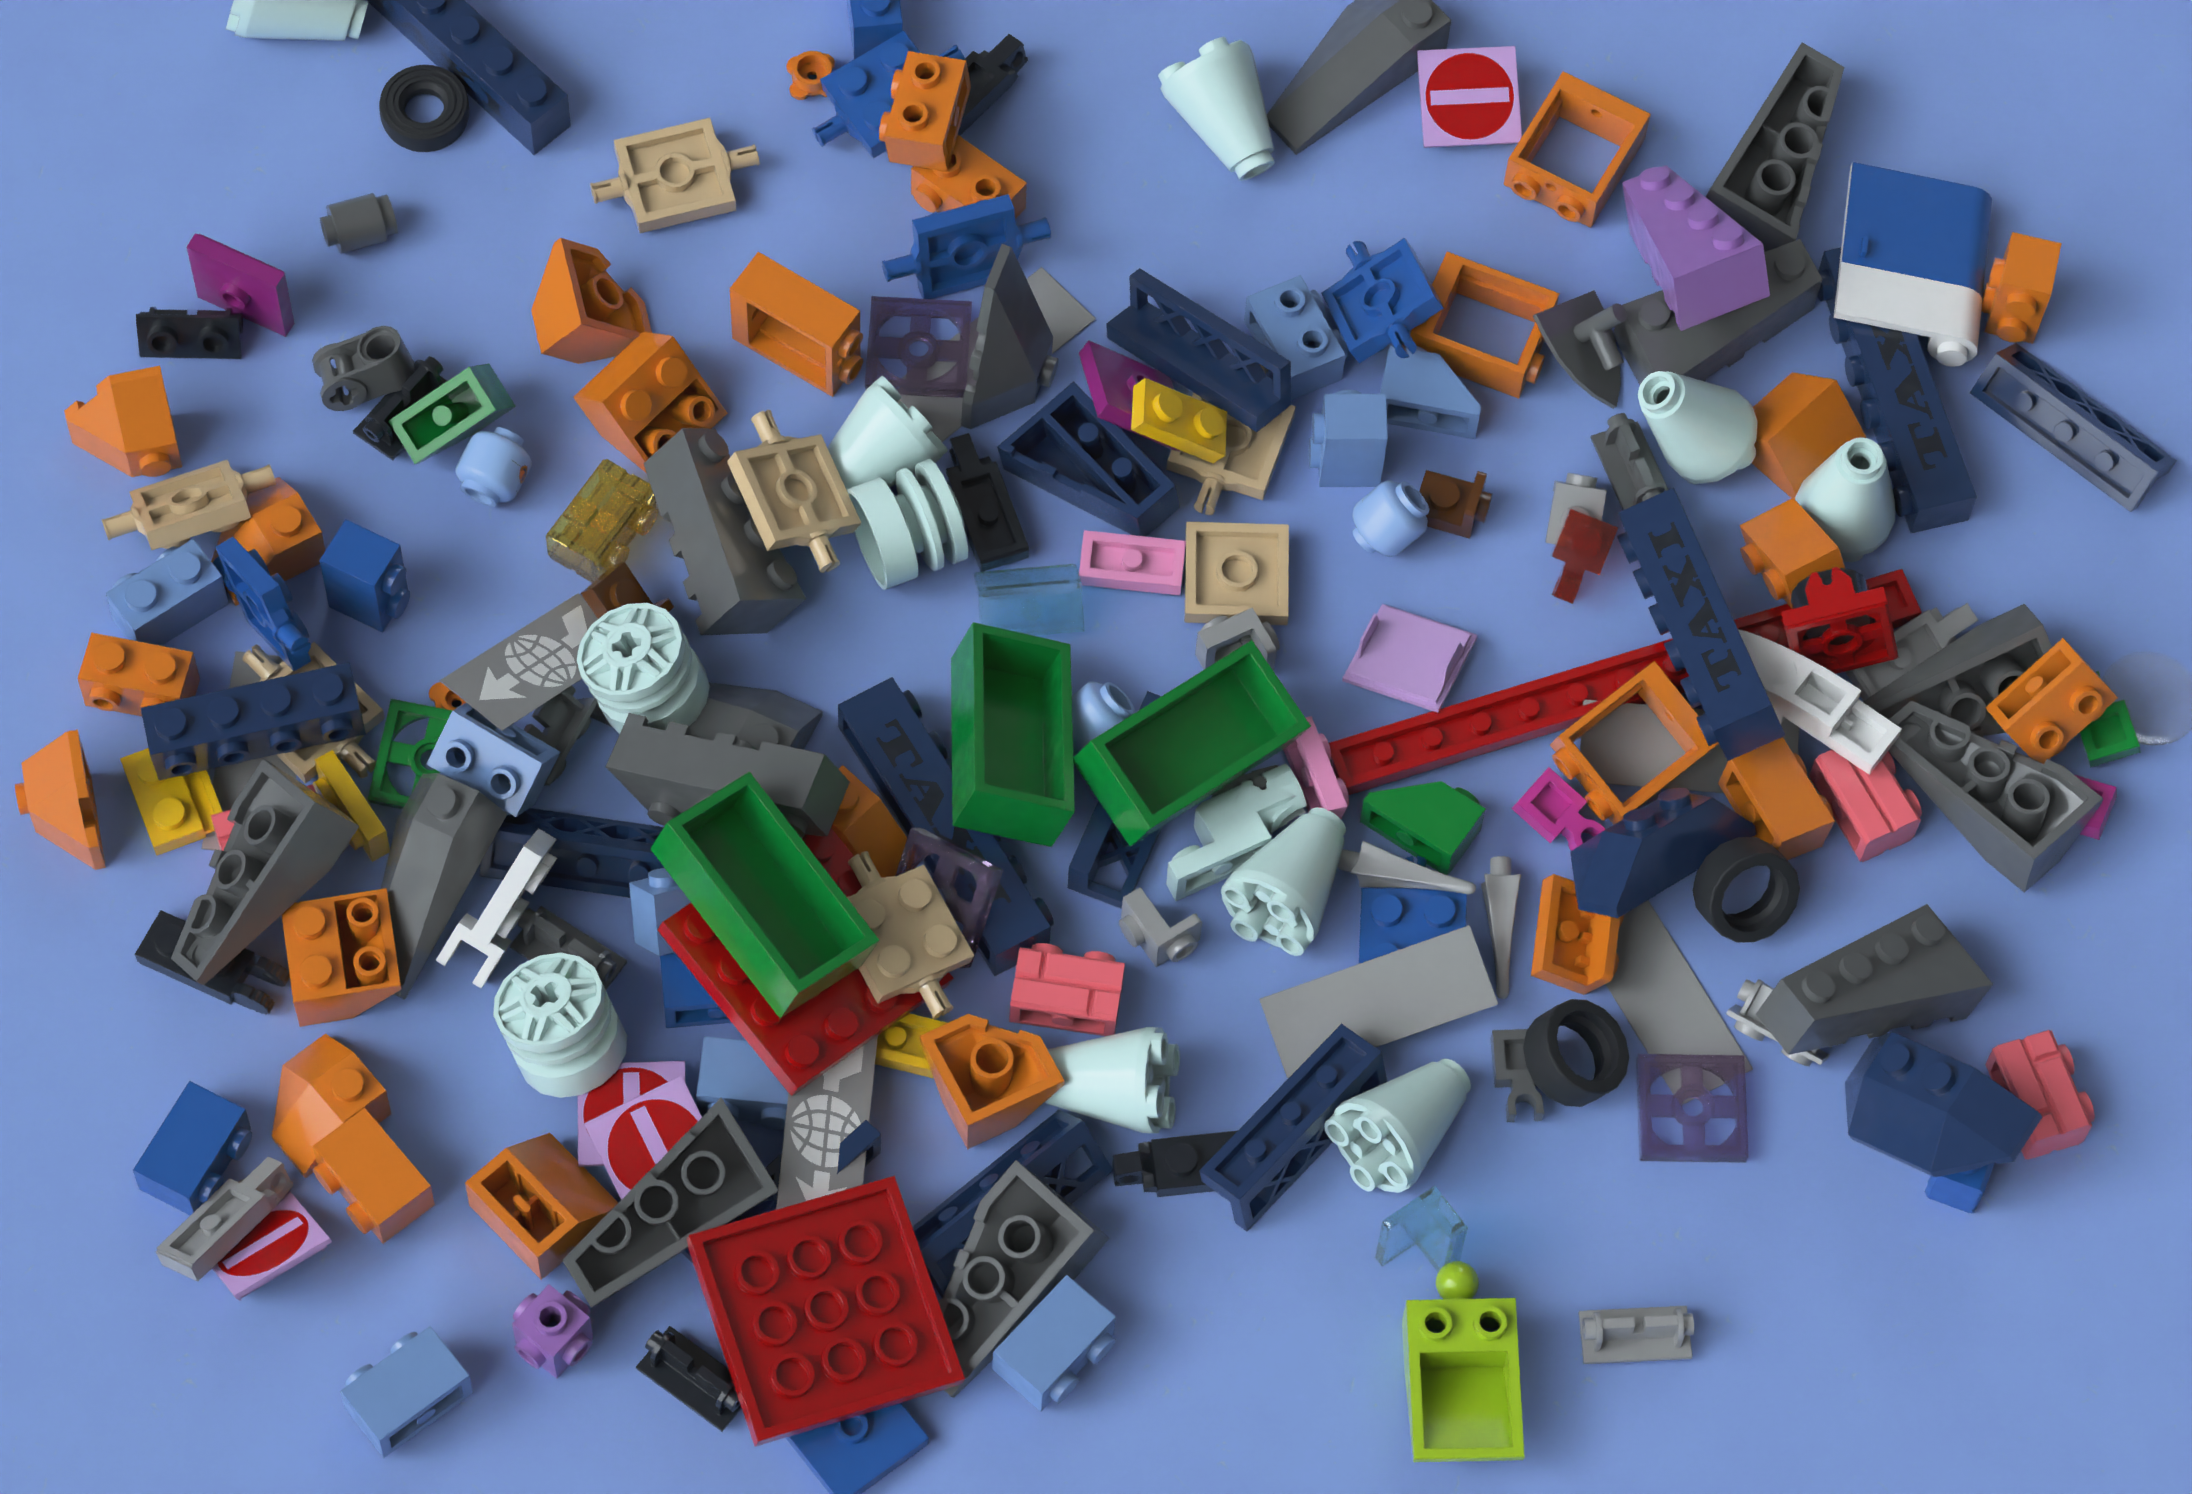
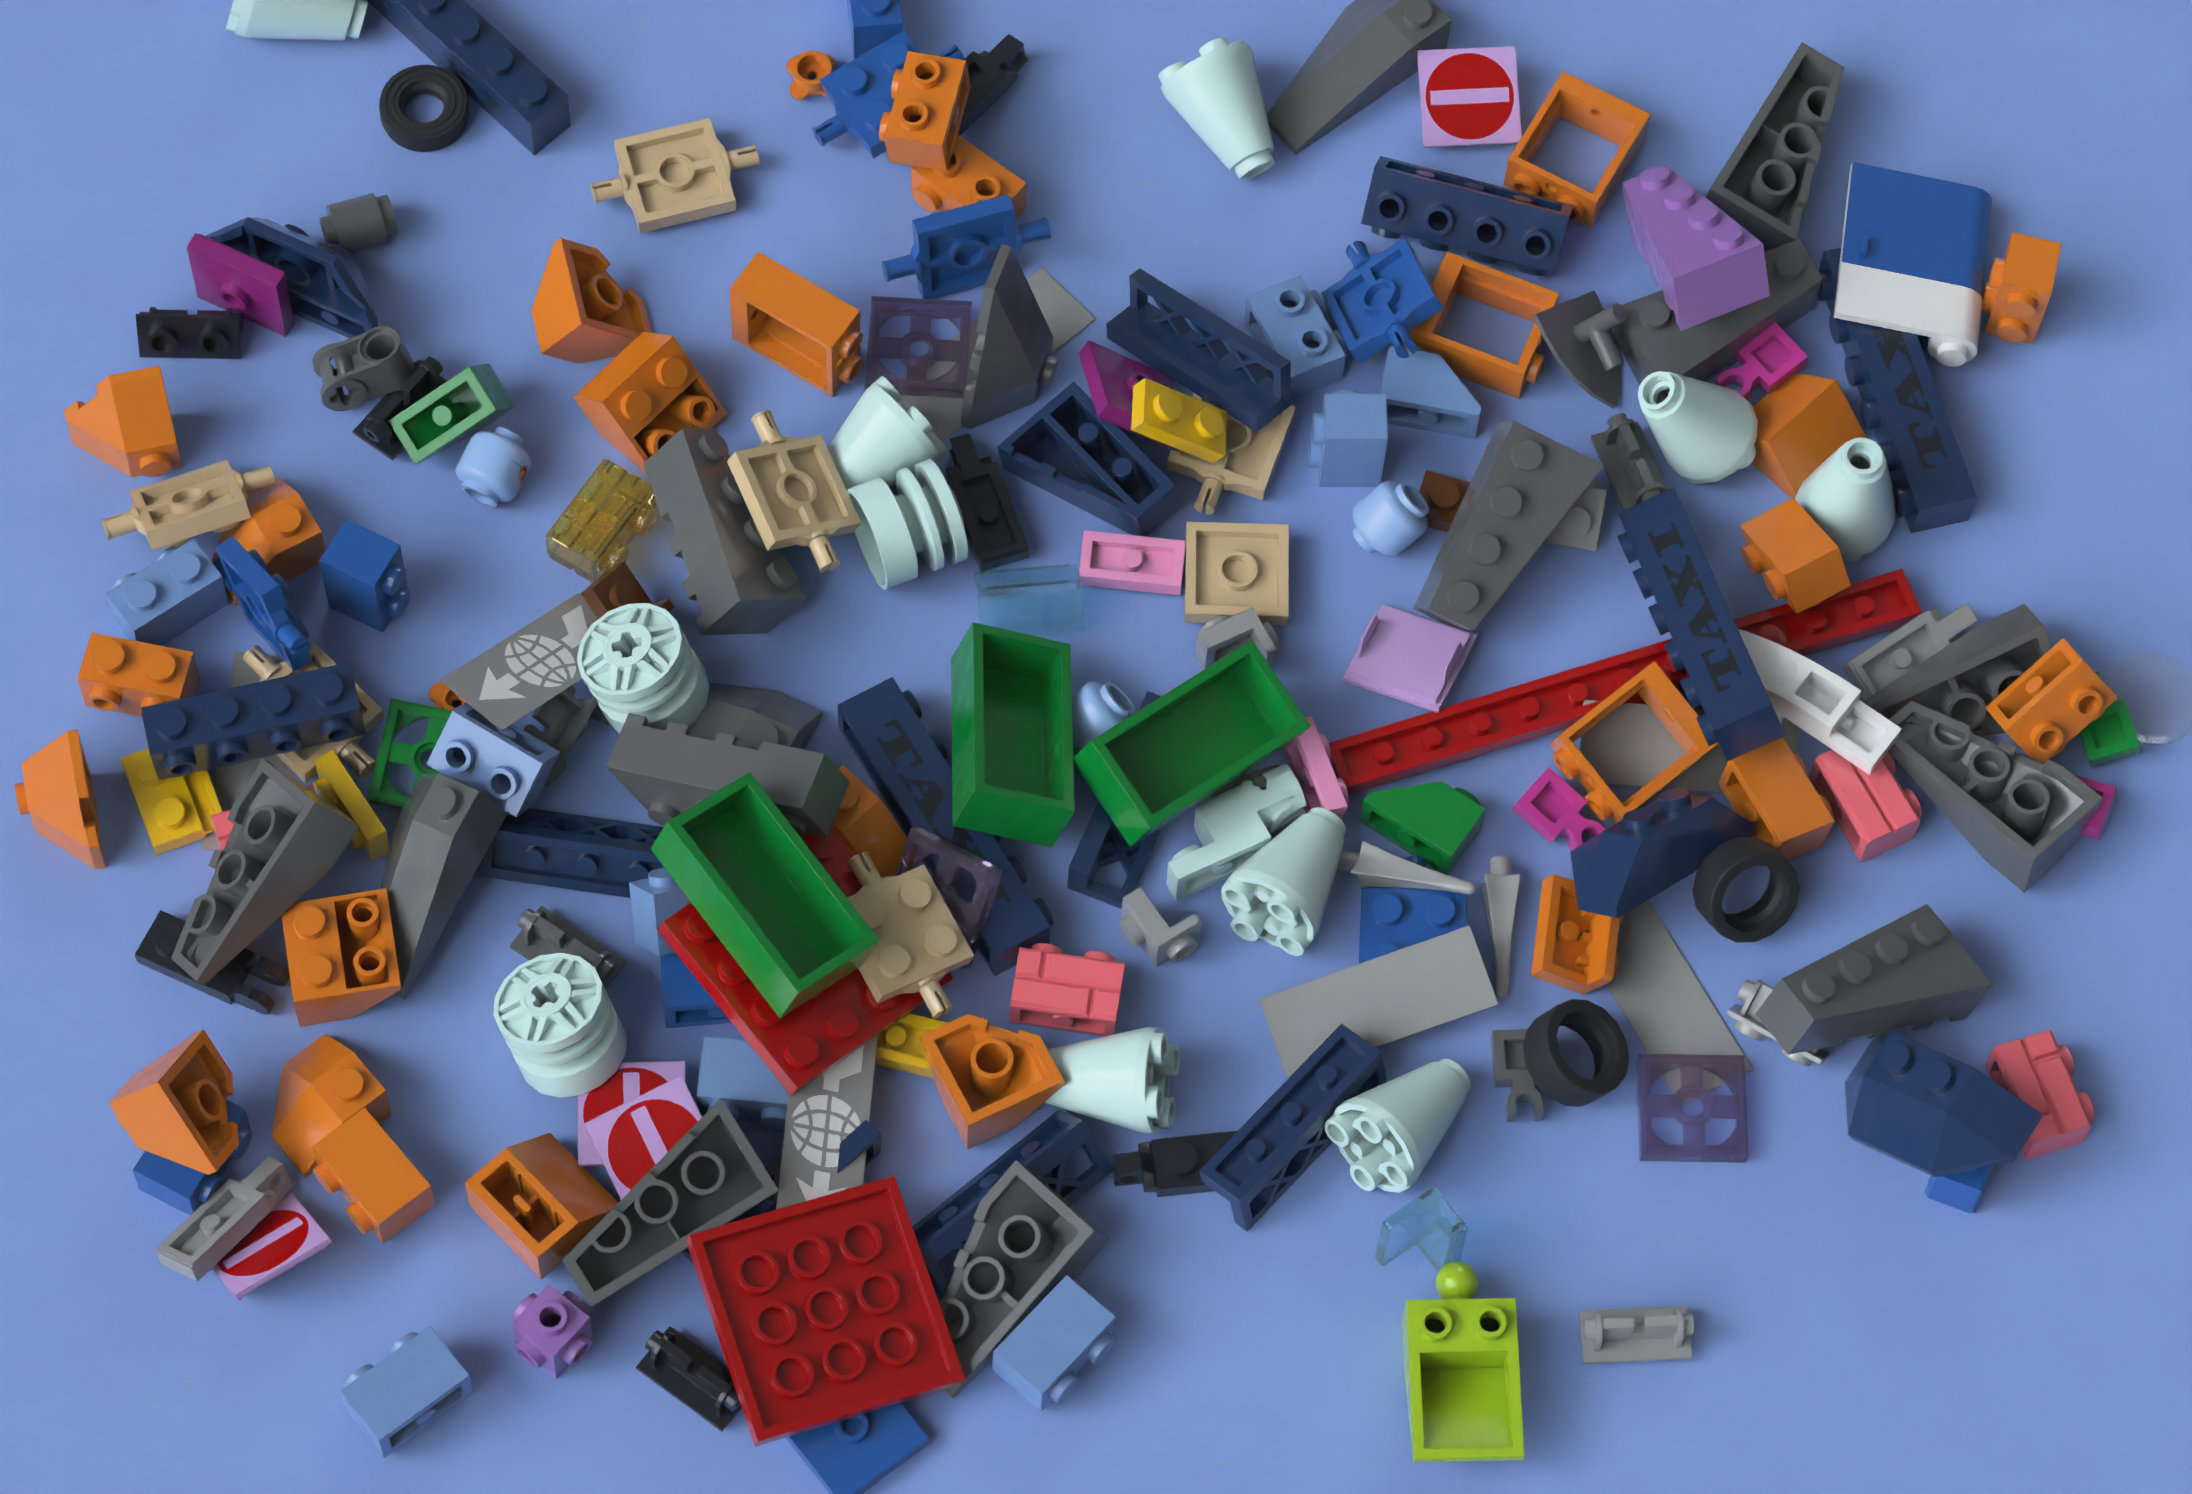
white plate [436,828,557,988] -> none
clear red plate [1550,508,1619,604] -> none
red piece [1781,567,1899,674] -> none
dark blue fence [1970,343,2177,512] -> none
none -> orange slope [108,1029,239,1175]
none -> dark blue wedge [206,217,379,338]
none -> dark blue brick [1361,156,1573,276]
none -> dark grey wedge [1413,421,1604,631]
none -> dark pink plate [1715,322,1808,401]

